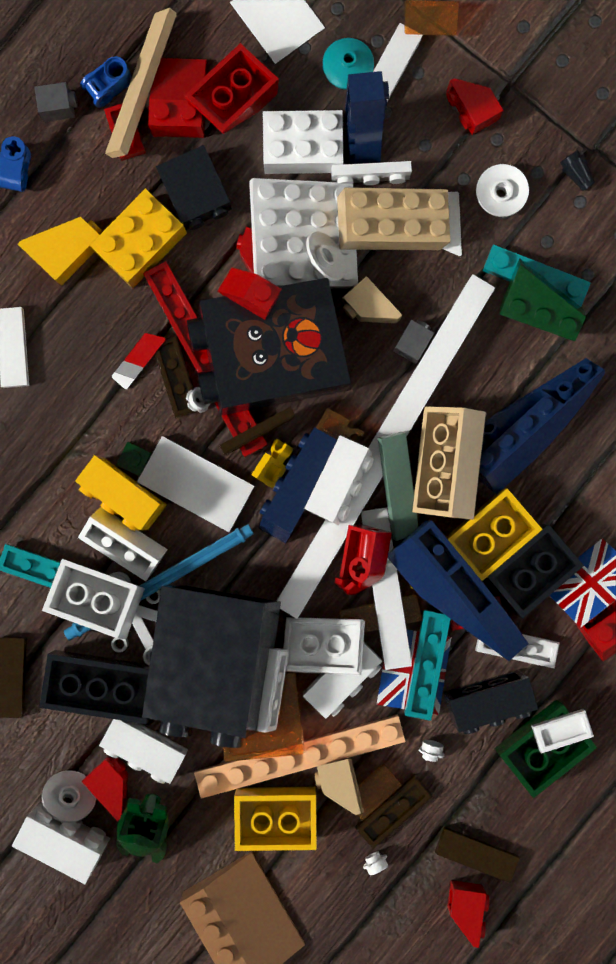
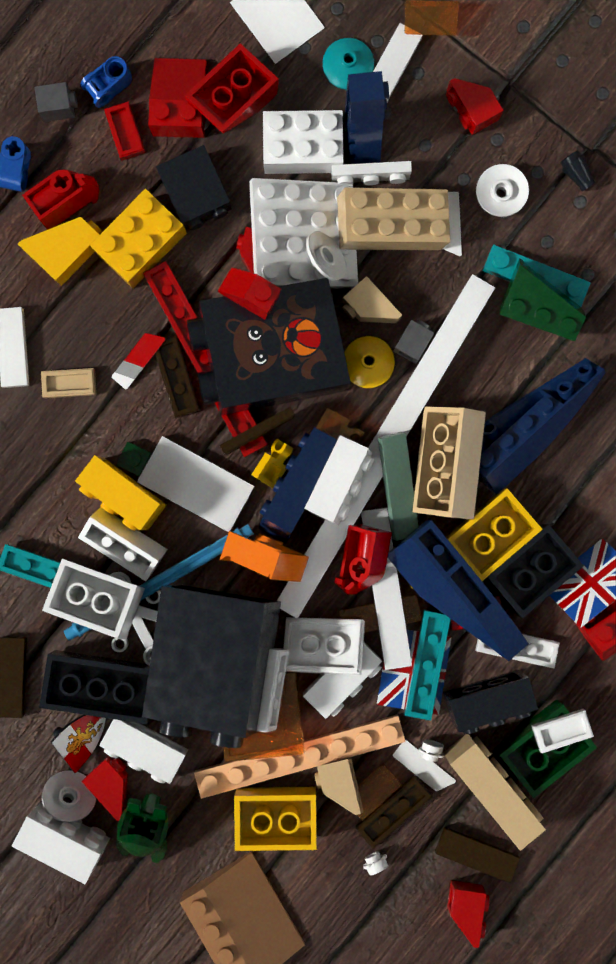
tan tile [105,8,177,158] -> none
white plate [186,387,211,413] -> none
none -> red piece [22,170,100,230]
none -> tan tile [41,368,96,398]
none -> shield [50,715,106,773]
none -> orange piece [220,531,309,582]
none -> yellow dish [344,336,395,388]
none -> white sticker [393,740,456,791]
none -> tan brick [443,734,546,851]

